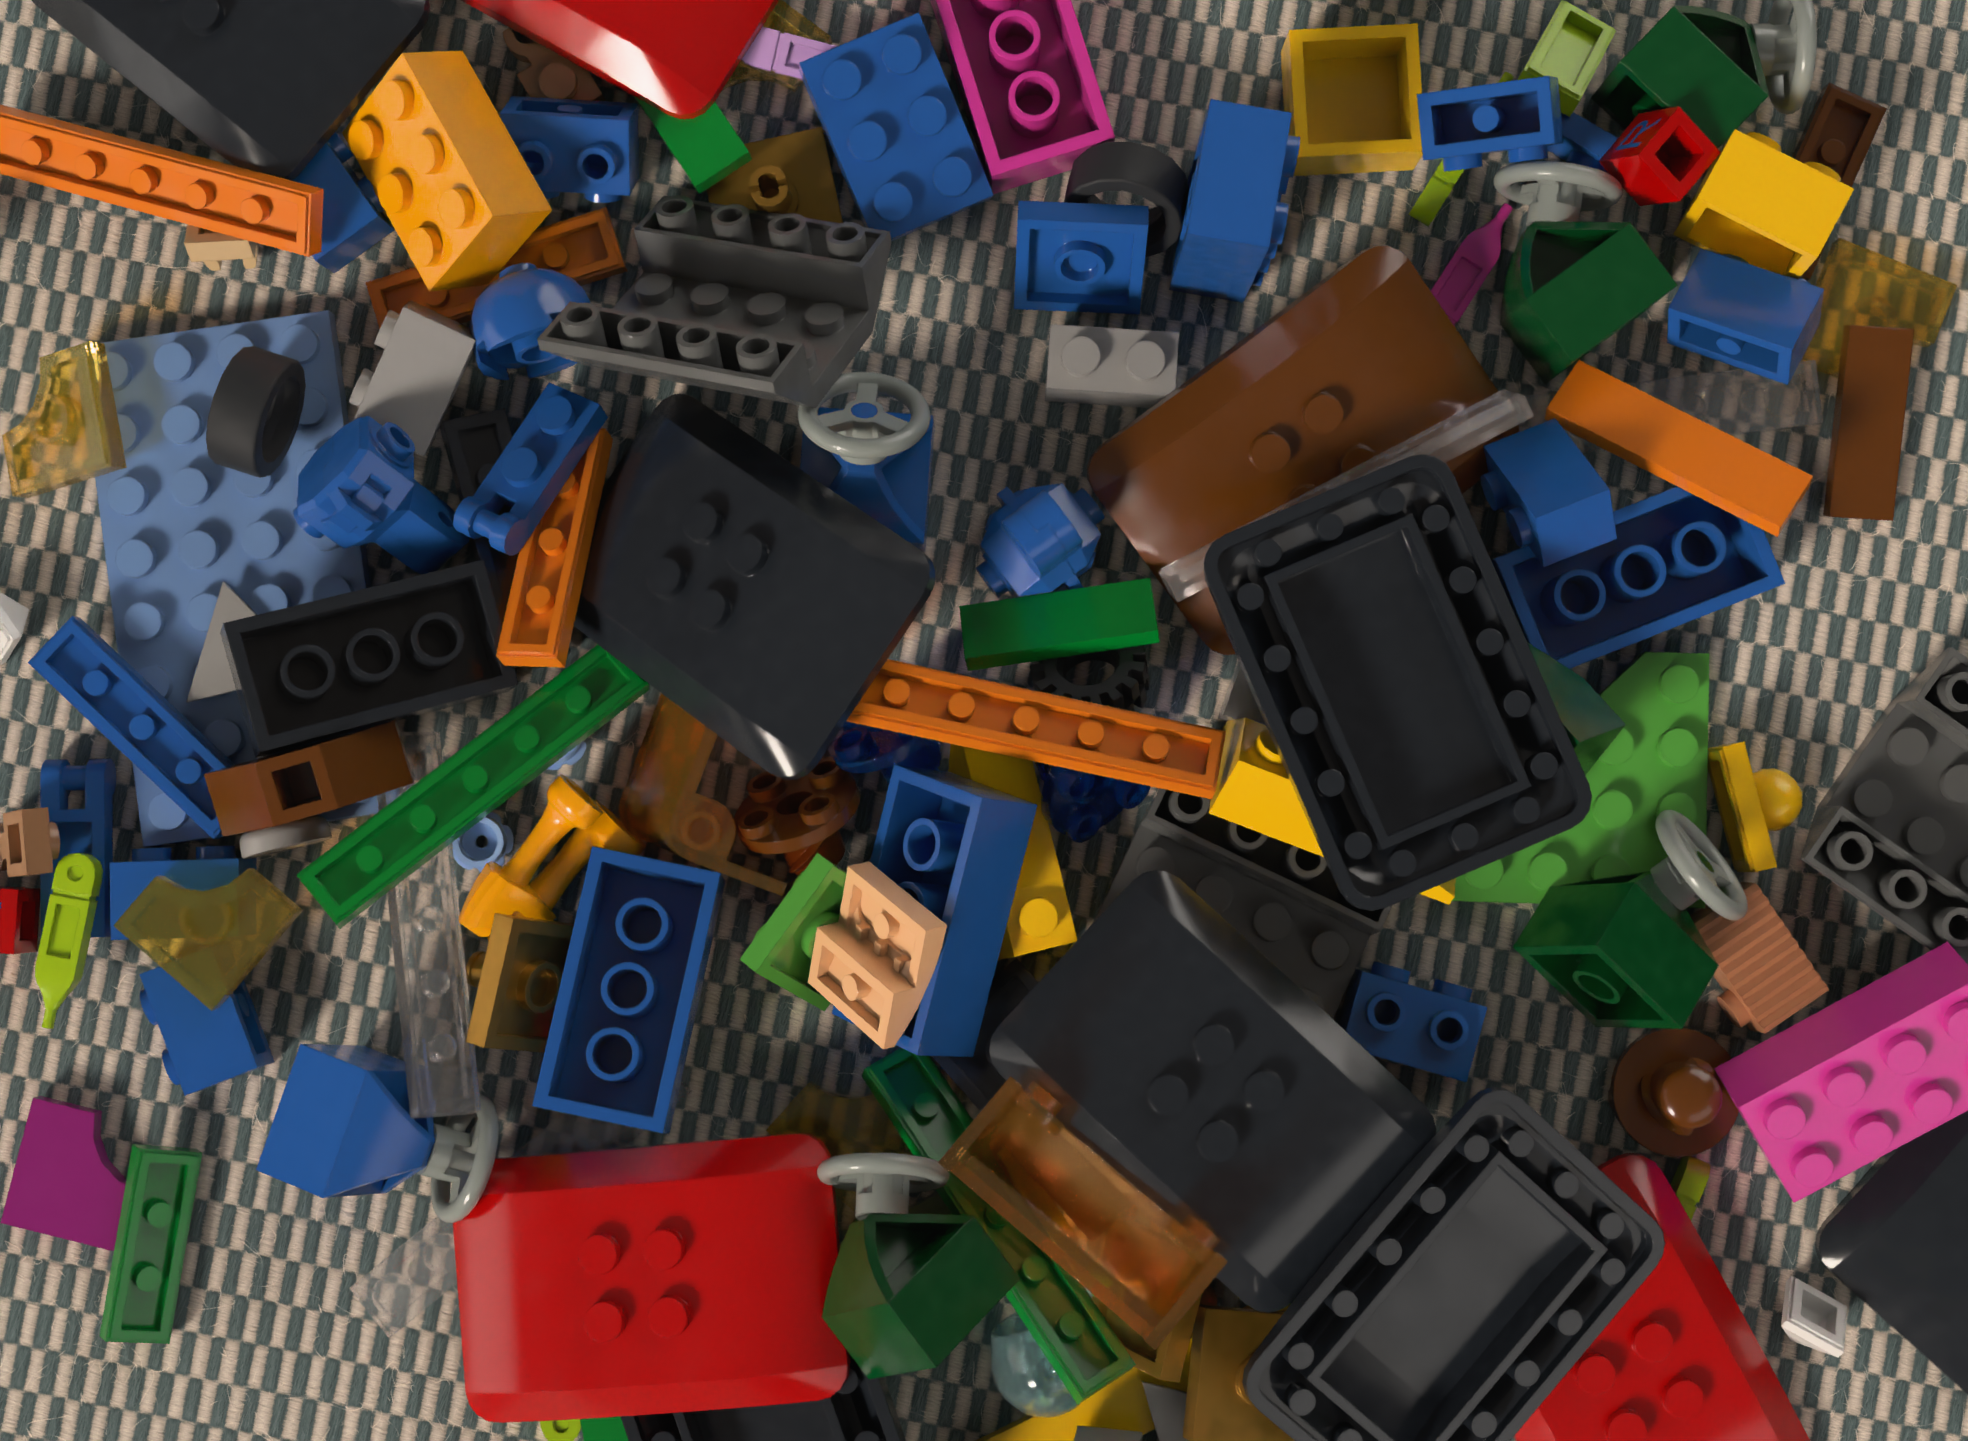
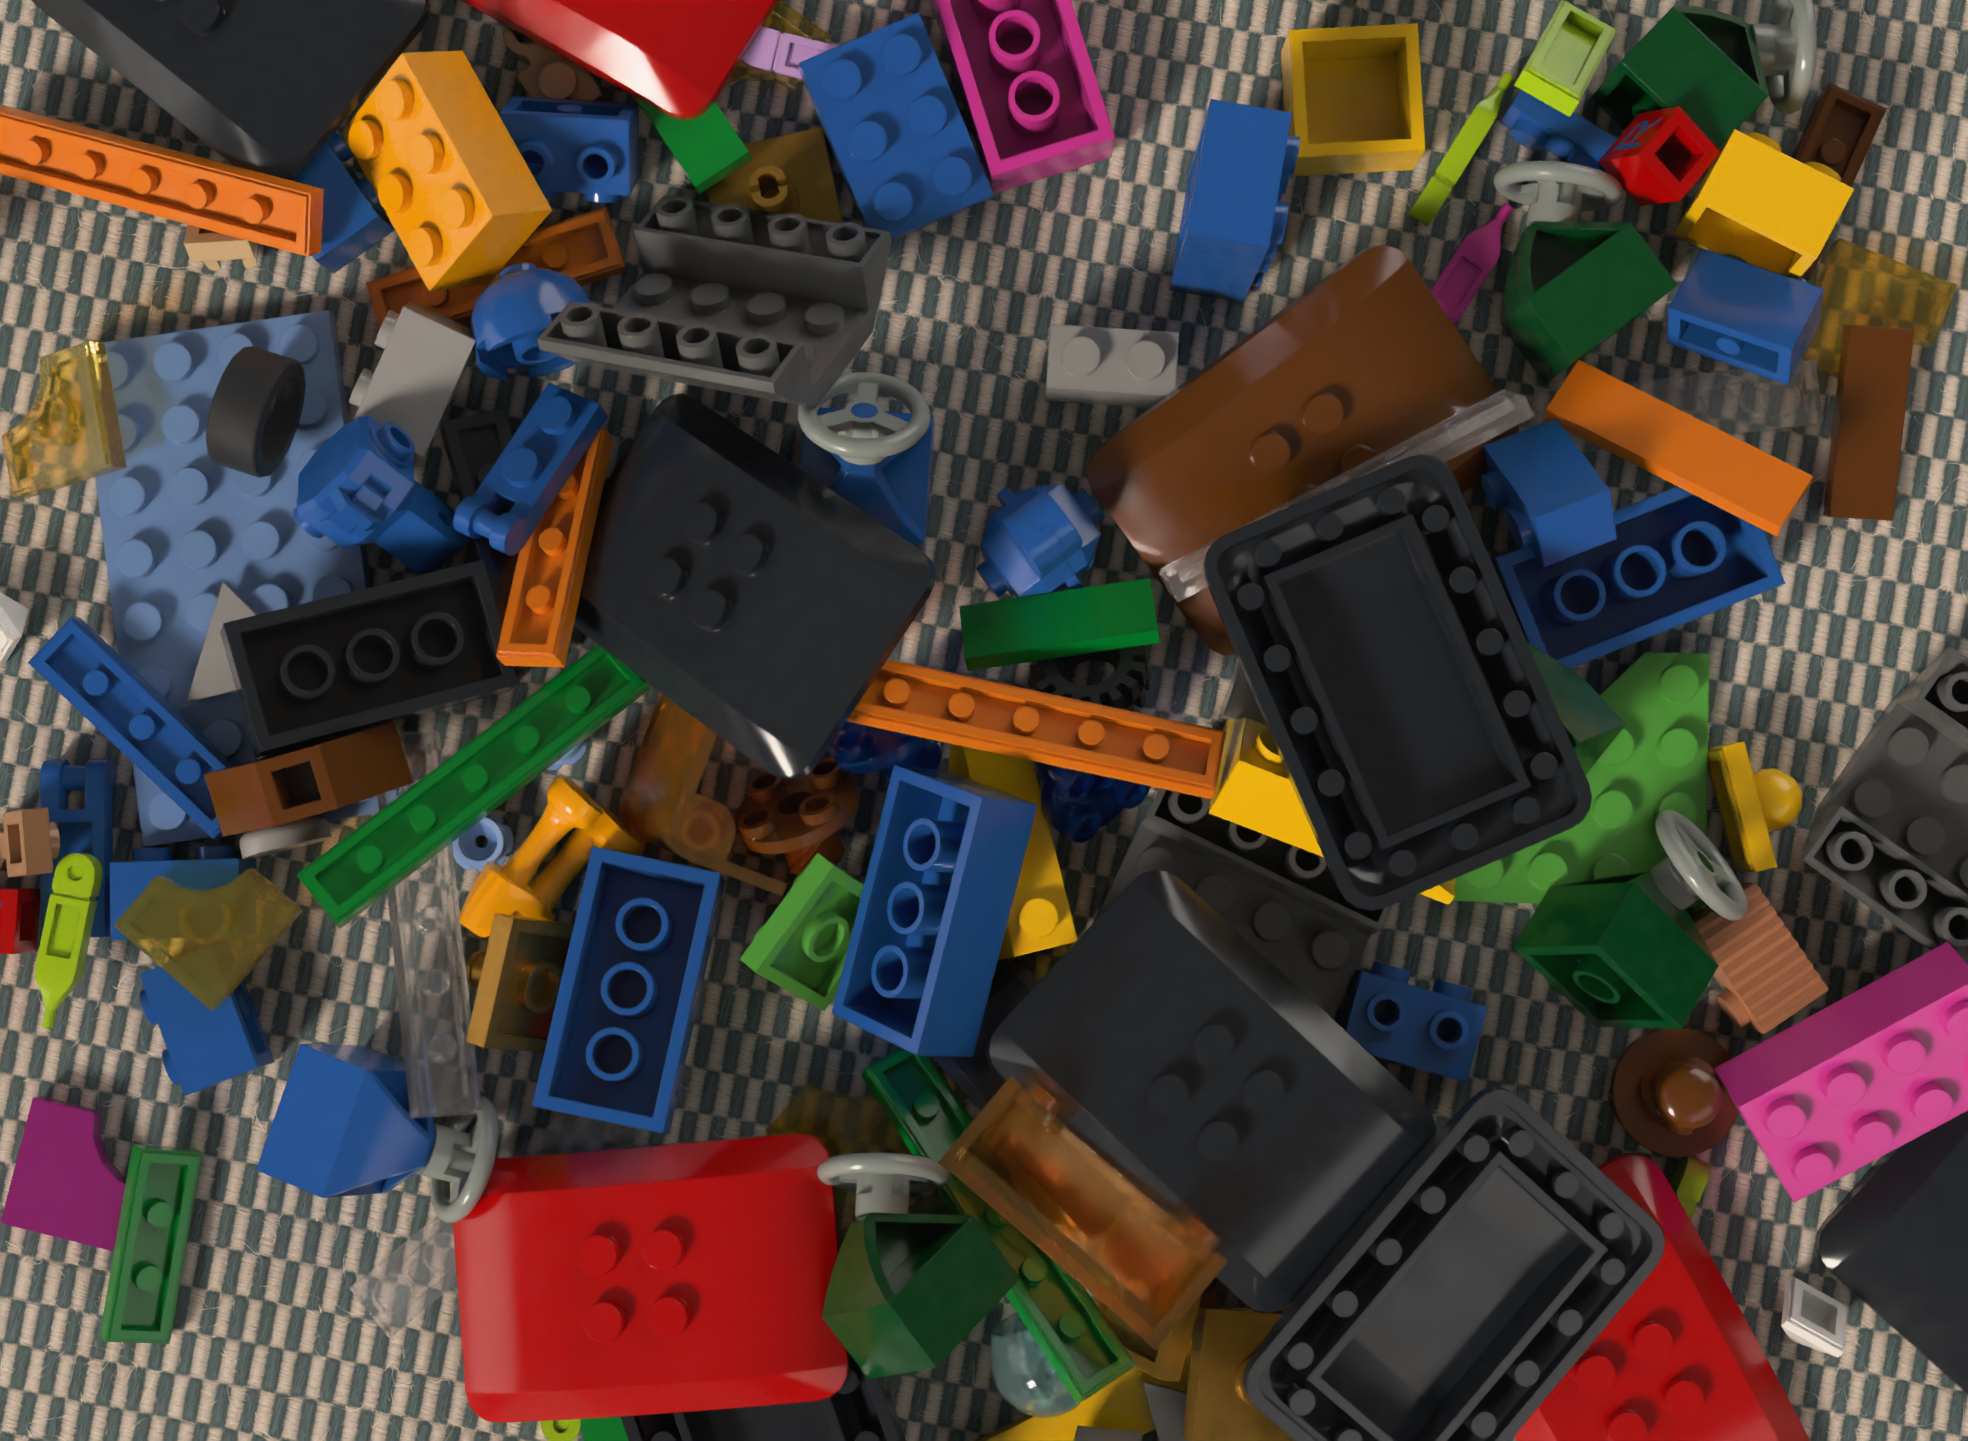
light nougat slope [808,861,947,1050] -> none
blue plate [1014,200,1149,314] -> none
black tyre [1064,142,1189,258] -> none
blue brick [1417,76,1563,172] -> none

